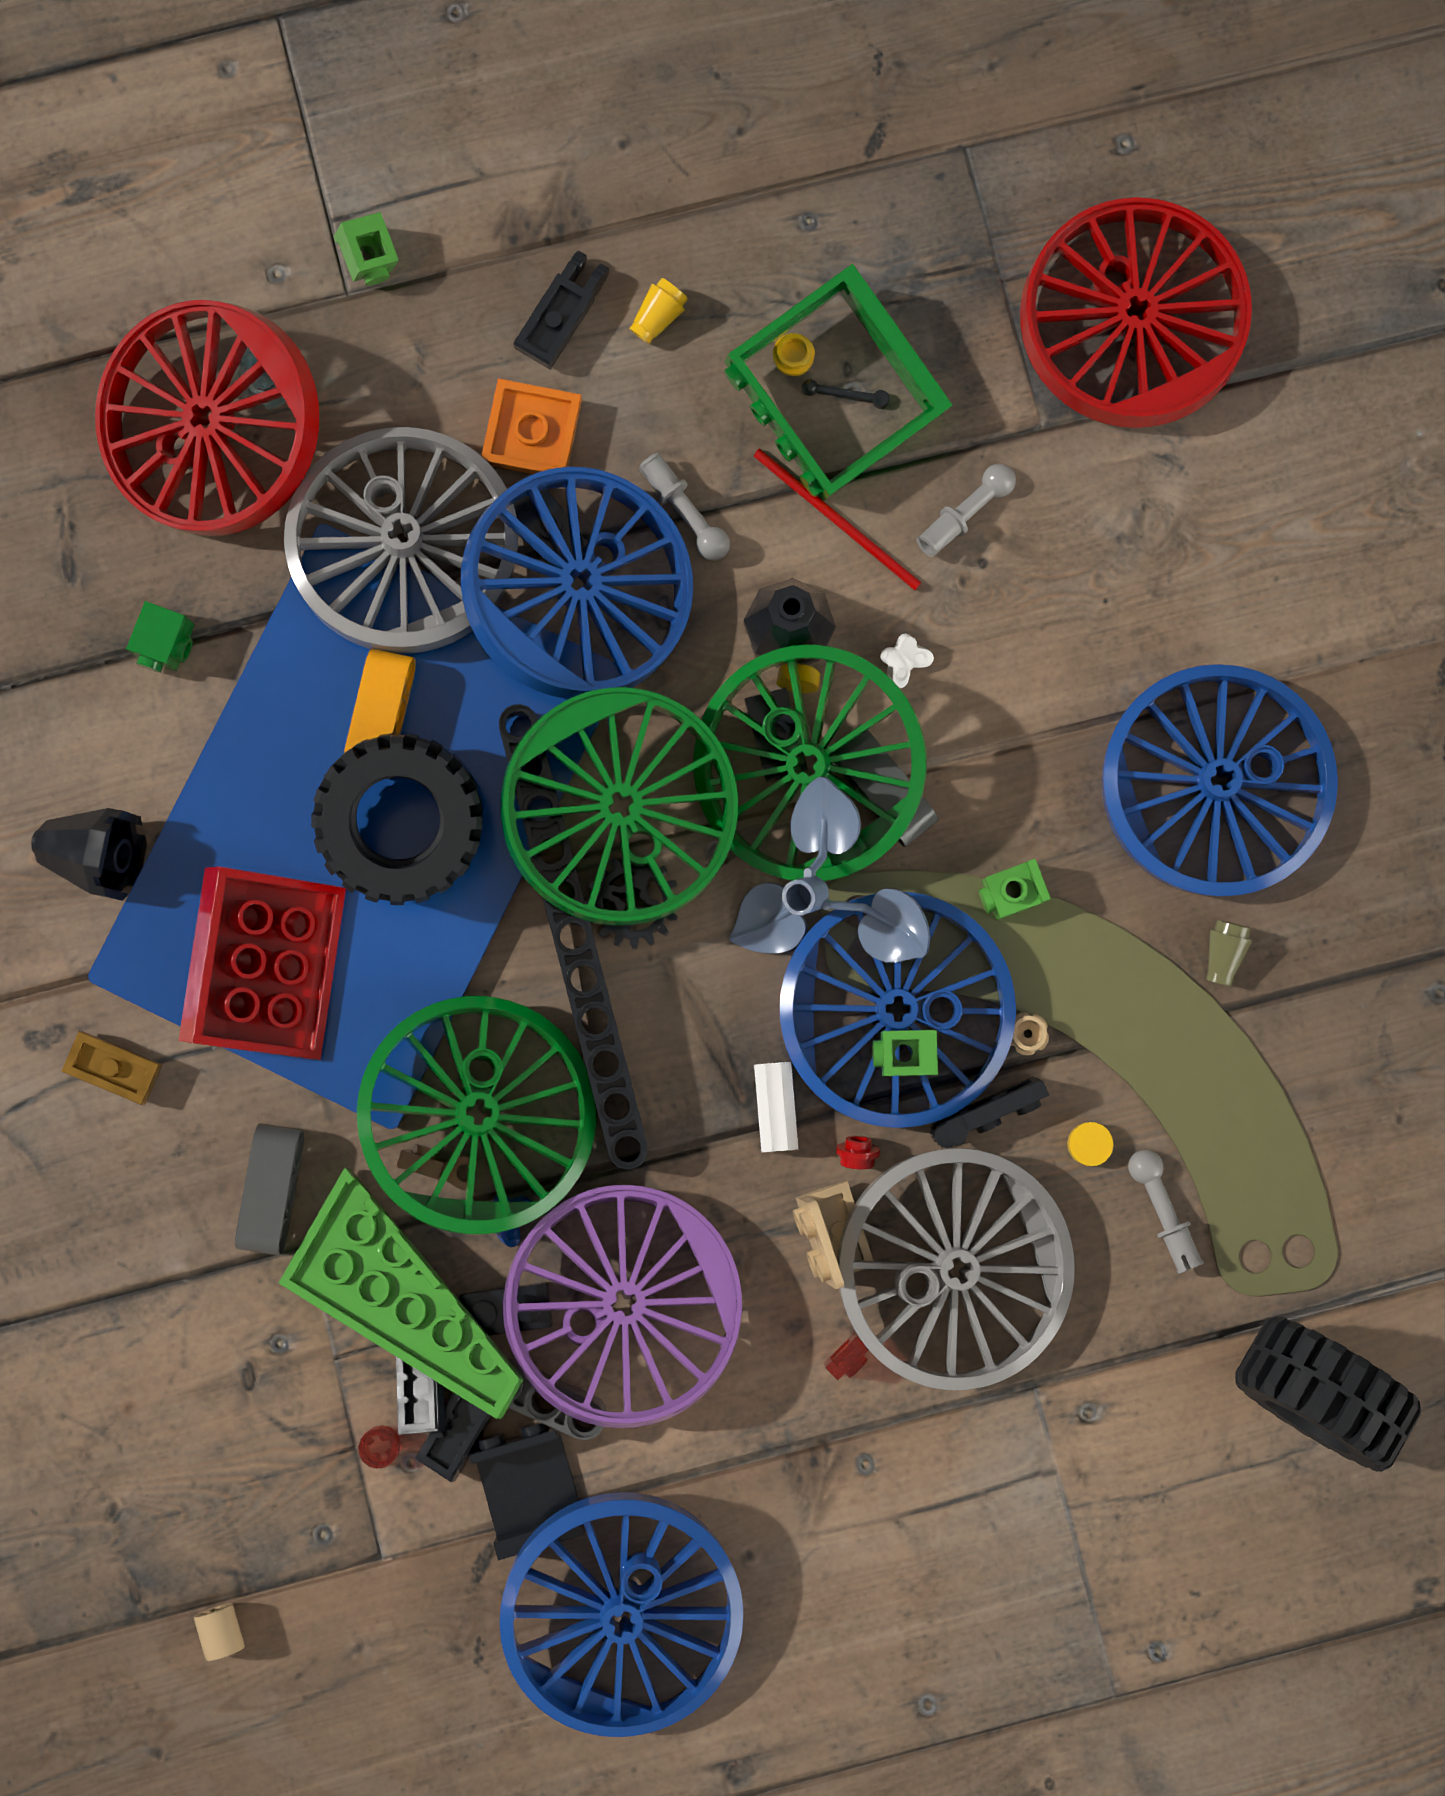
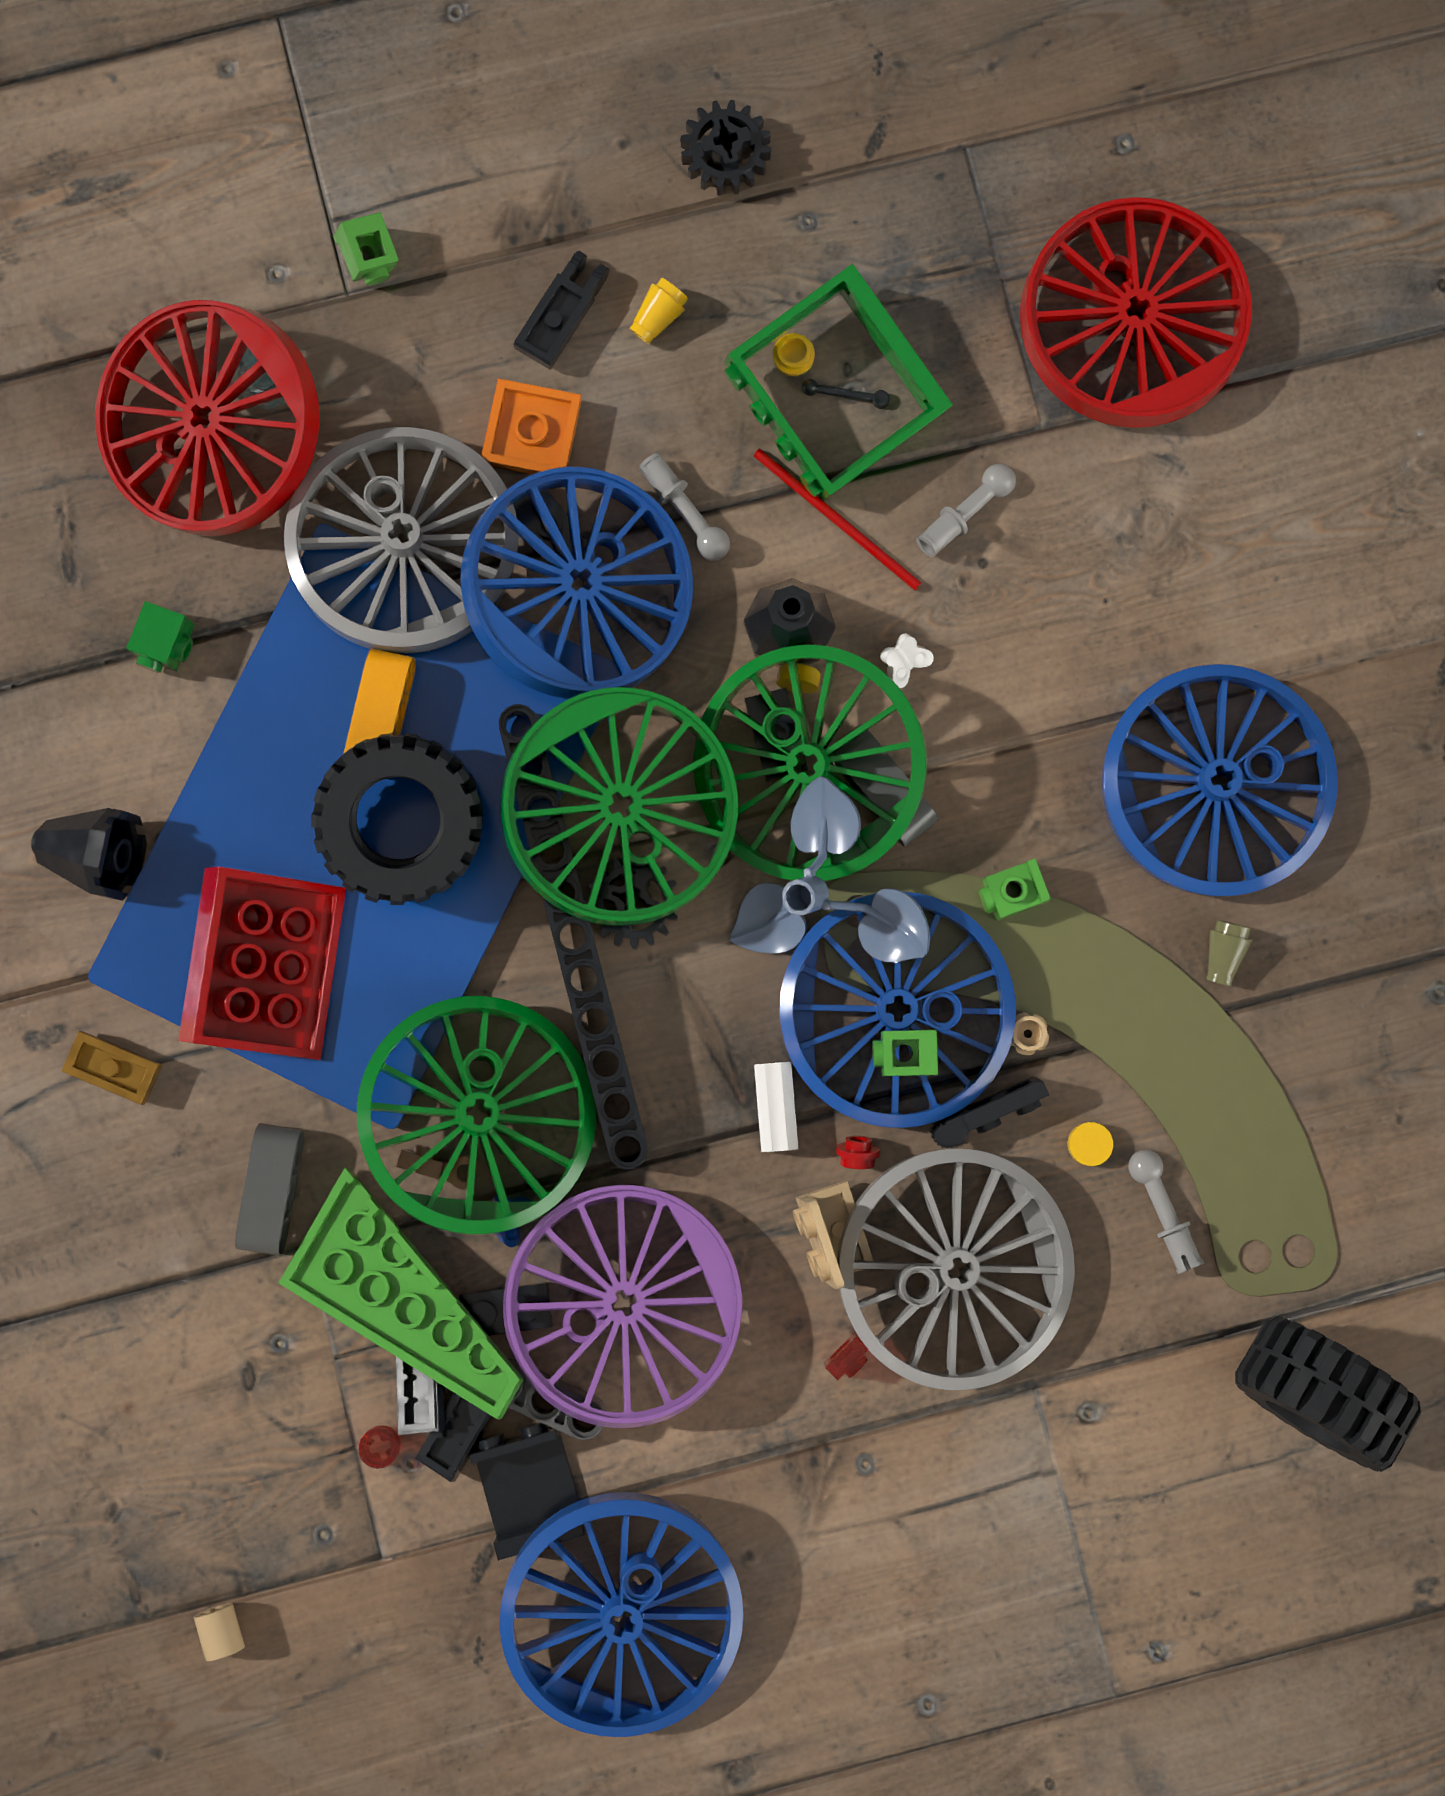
none -> black gear [680,100,771,195]

